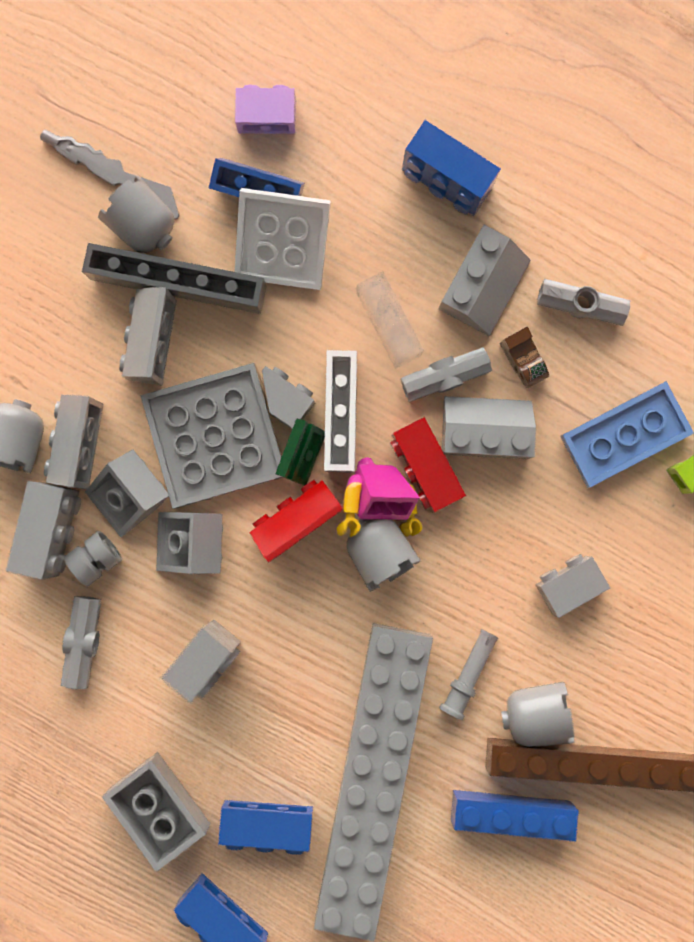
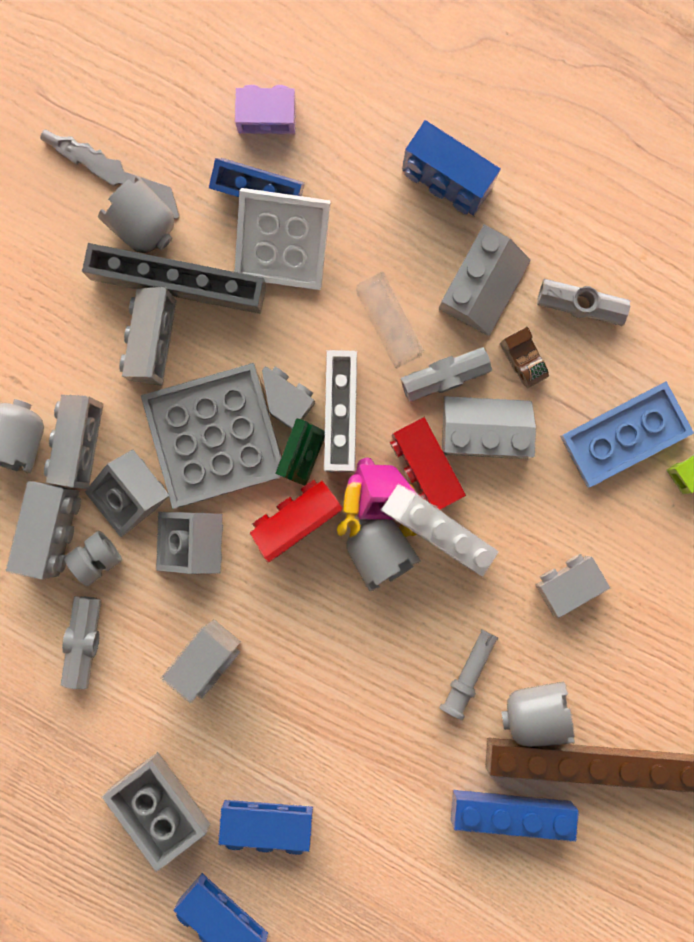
light grey brick [314,623,433,941] -> none
none -> white brick [382,484,499,577]

